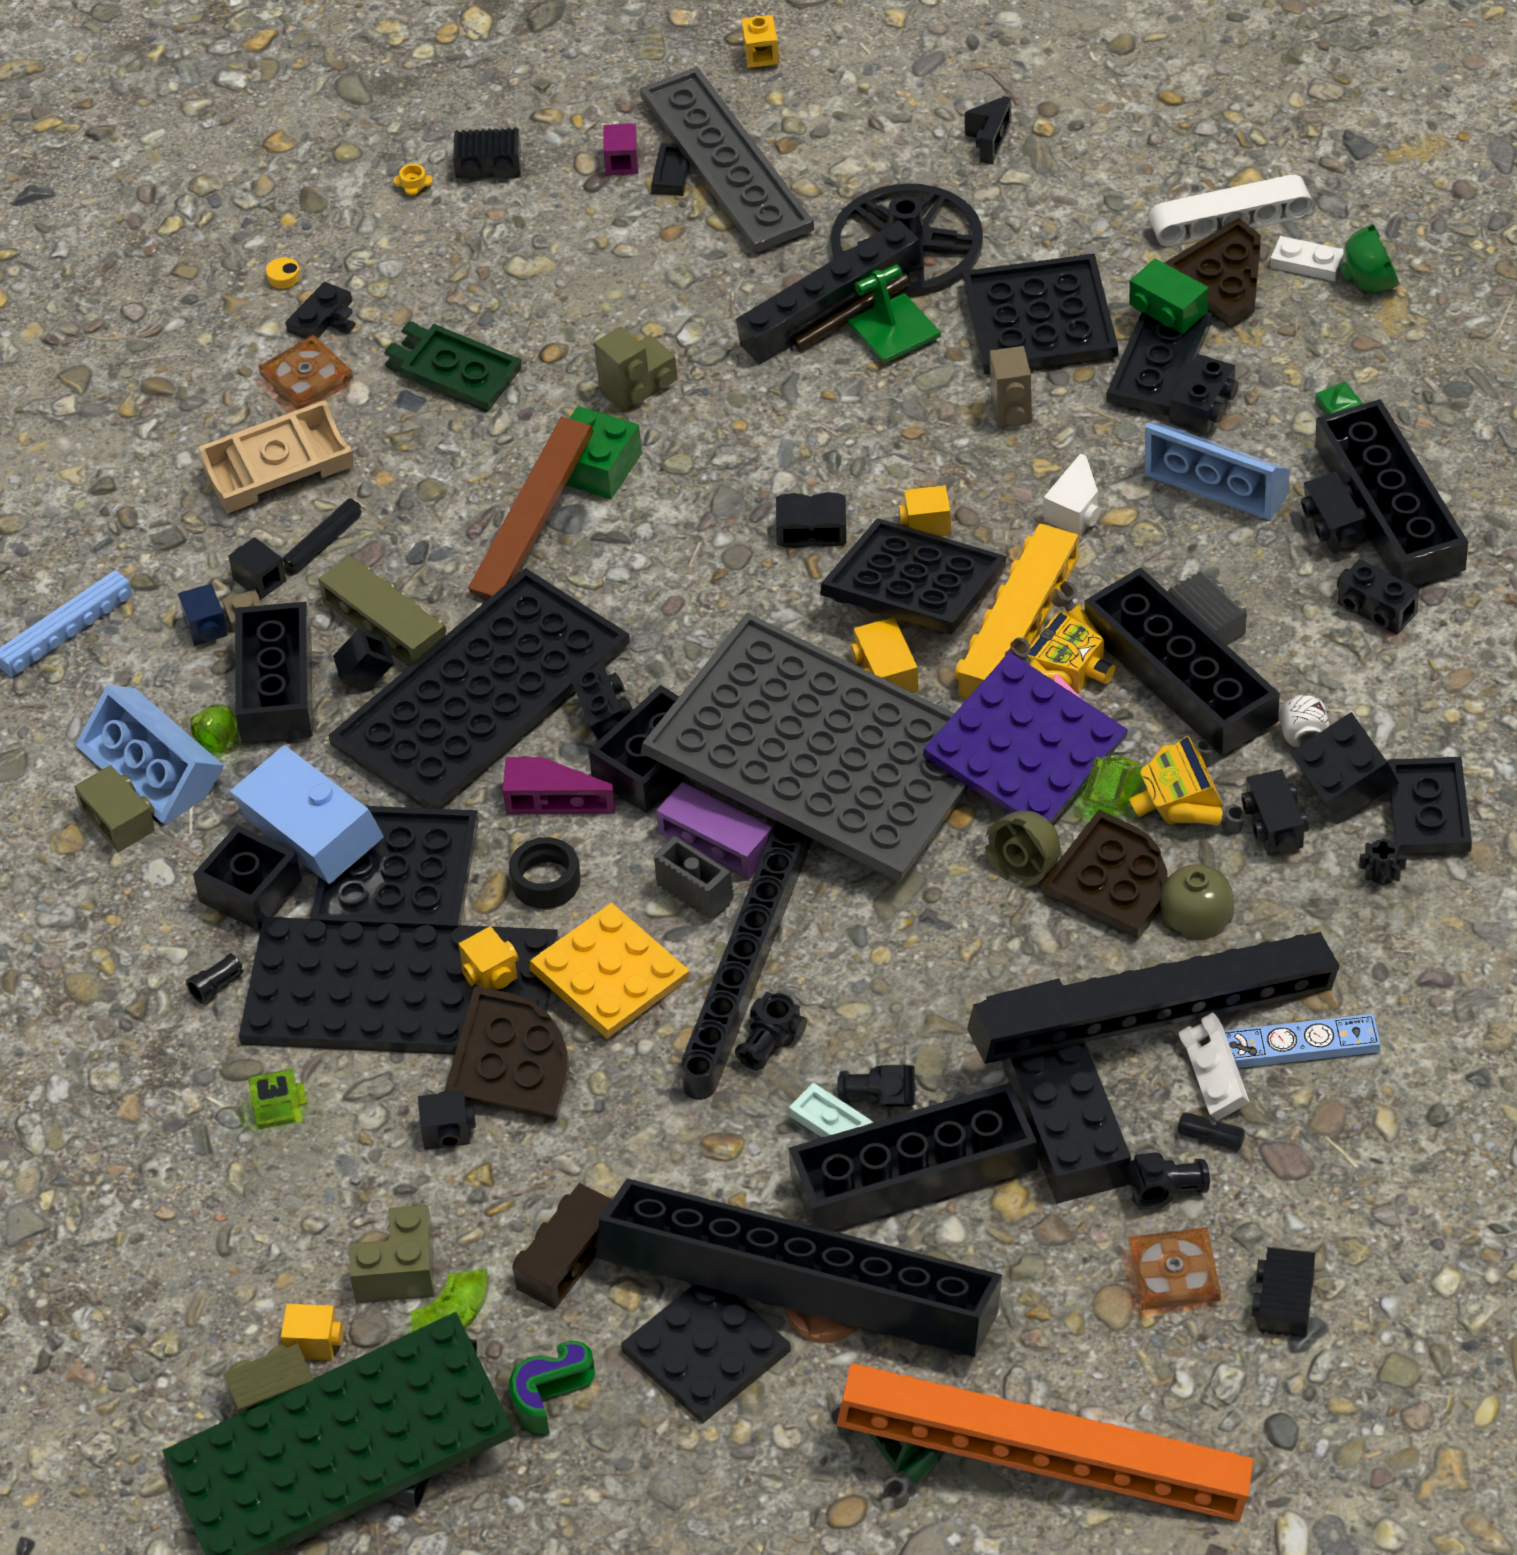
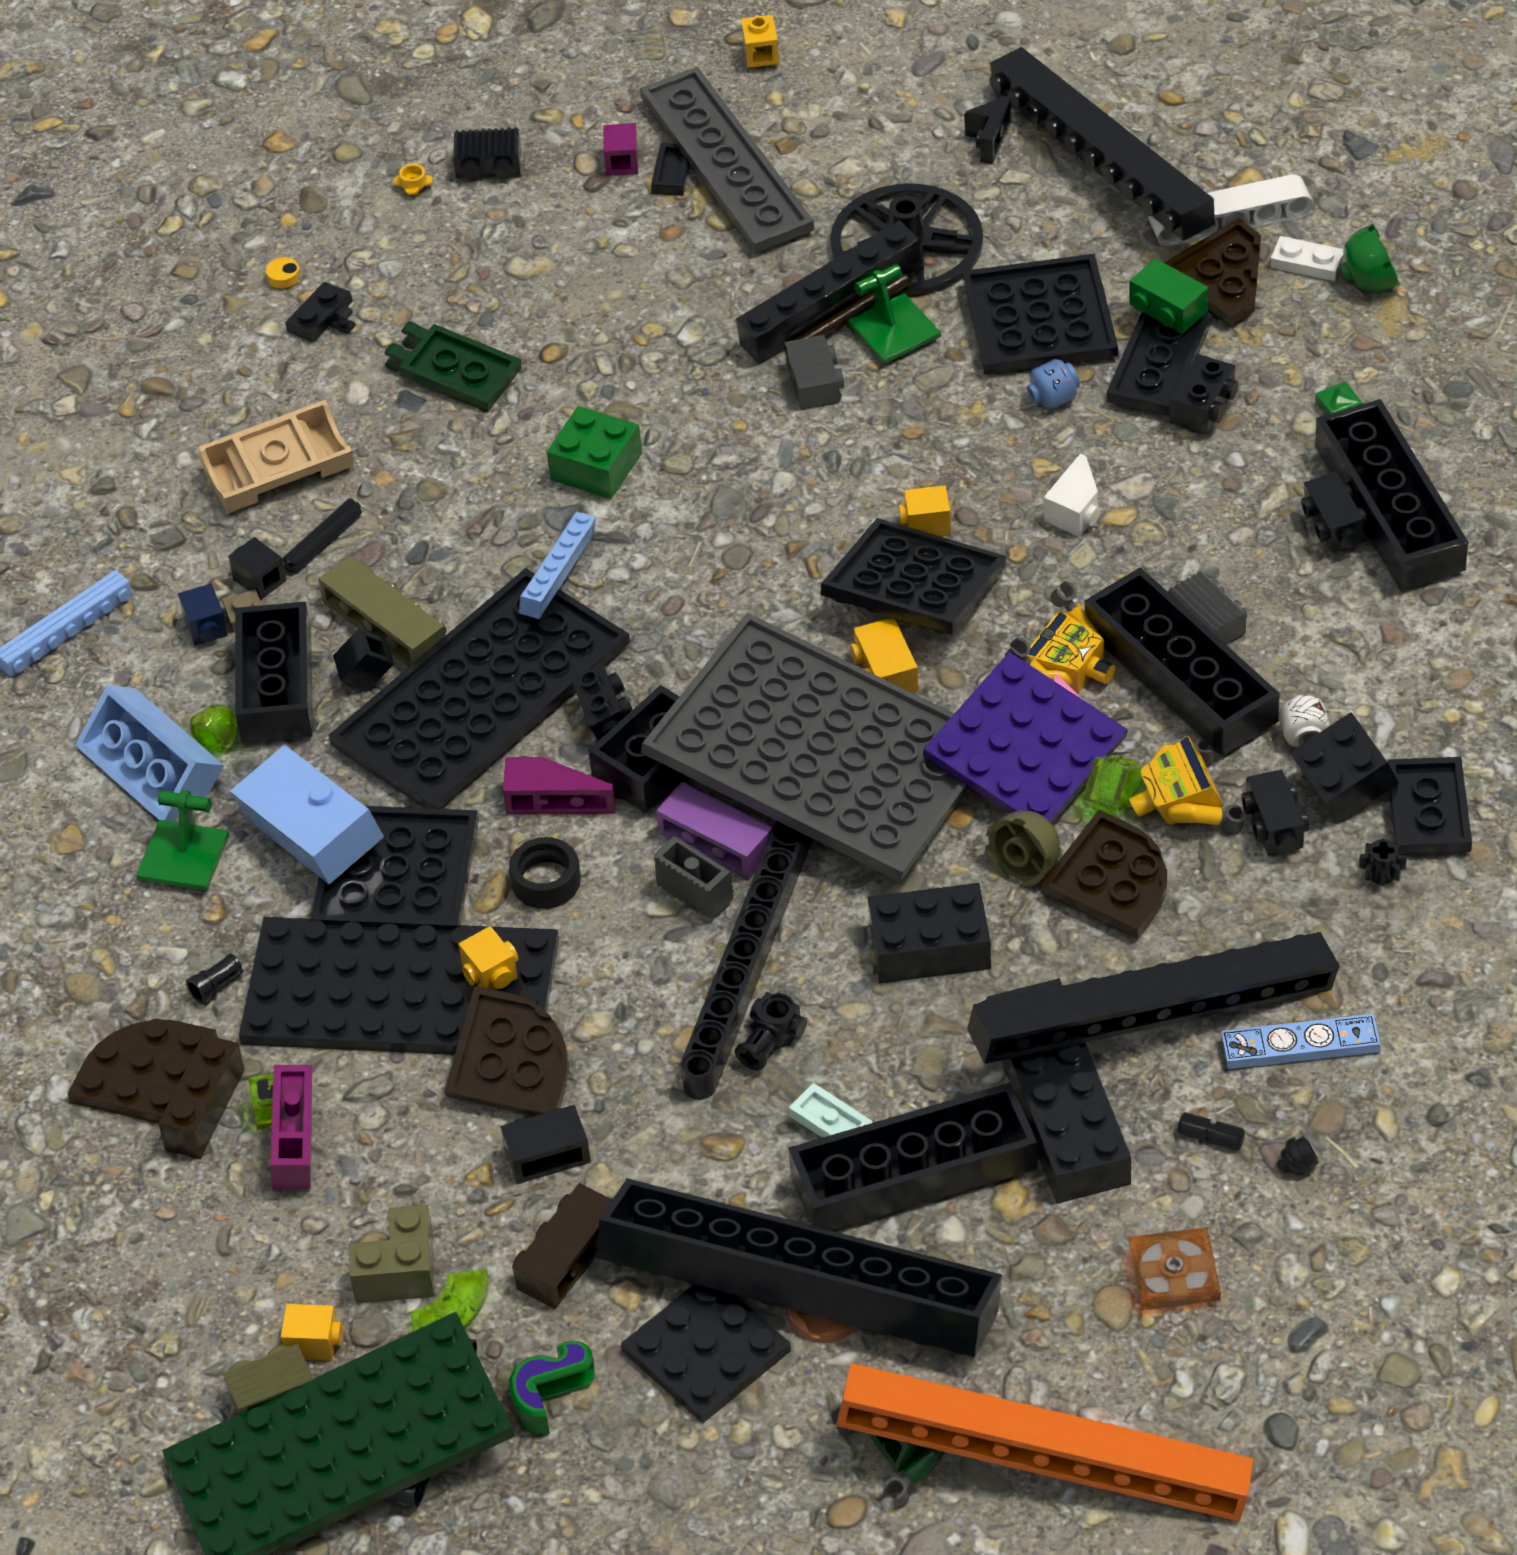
olive brick [74,765,155,852] -> none
black brick [193,824,302,931] -> none
clear orange piece [258,335,353,410] -> none
black brick [418,1091,476,1150] -> none
dark orange tile [468,416,594,599] -> none
yellow plate [529,902,690,1039] -> none
olive brick [594,326,678,412] -> none
black brick [776,492,847,548] -> none
black connector [837,1065,916,1107] -> none
yellow brick [954,523,1079,698] -> none
dark tan brick [990,346,1032,428] -> none
black connector [1126,1152,1210,1210] -> none
light blue slope [1145,422,1290,521] -> none
olive cylinder [1160,864,1234,940] -> none
white plate [1179,1013,1250,1121] -> none
black brick [1252,1247,1316,1338] -> none
black brick [1337,559,1419,635] -> none
none -> dark brown plate [68,1019,218,1123]
none -> green plate [136,790,229,891]
none -> dark brown brick [158,1034,245,1159]
none -> magenta slope [270,1065,313,1189]
none -> black brick [500,1104,591,1184]
none -> light blue piece [519,512,596,619]
none -> dark grey brick [784,335,844,410]
none -> black brick [868,883,991,983]
none -> black brick [990,47,1215,241]
none -> medium blue head [1027,359,1080,410]
none -> black plate [1276,1136,1319,1175]

